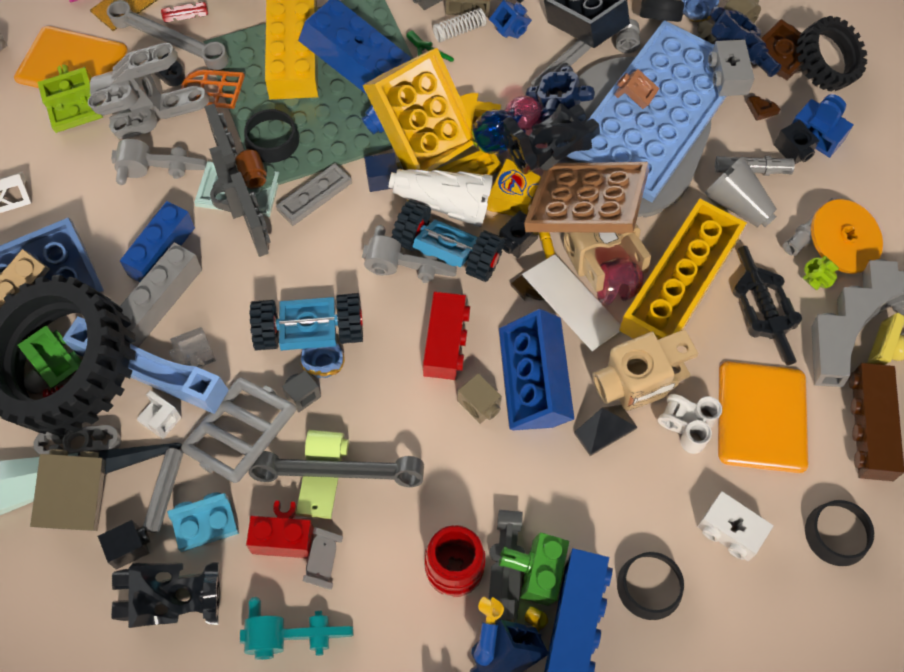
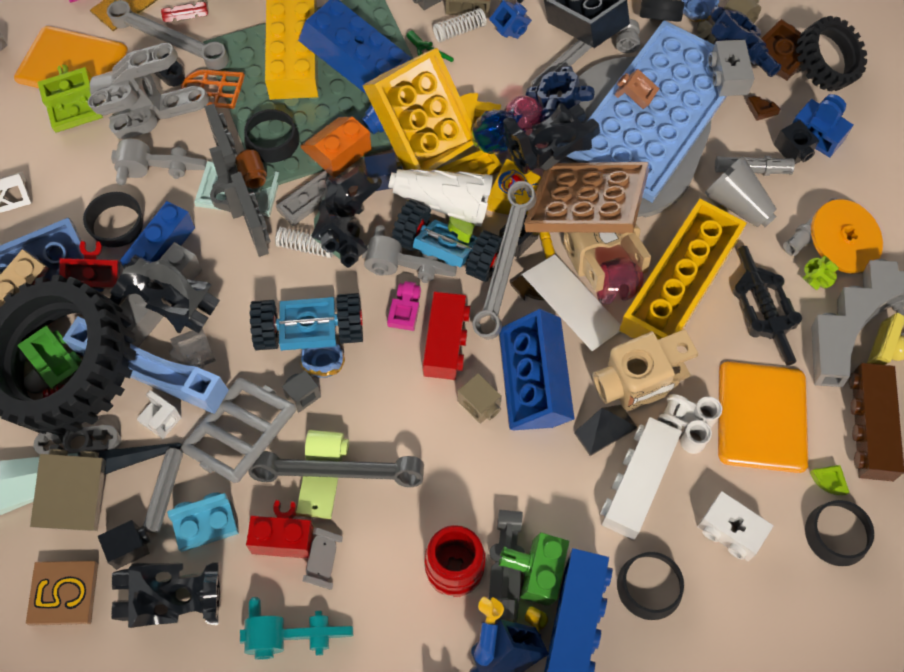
none -> medium nougat tile [26,561,98,625]
none -> red brick [59,241,120,289]
none -> black tyre [83,192,143,248]
none -> black hips [110,254,220,333]
none -> white piece [275,226,334,258]
none -> orange slope [300,117,372,178]
none -> black hips [311,165,382,268]
none -> dark pink plate [387,281,421,331]
none -> lime tile [448,217,475,243]
none -> light grey piece [472,181,537,340]
none -> white brick [600,417,682,540]
none -> lime tile [810,465,849,496]

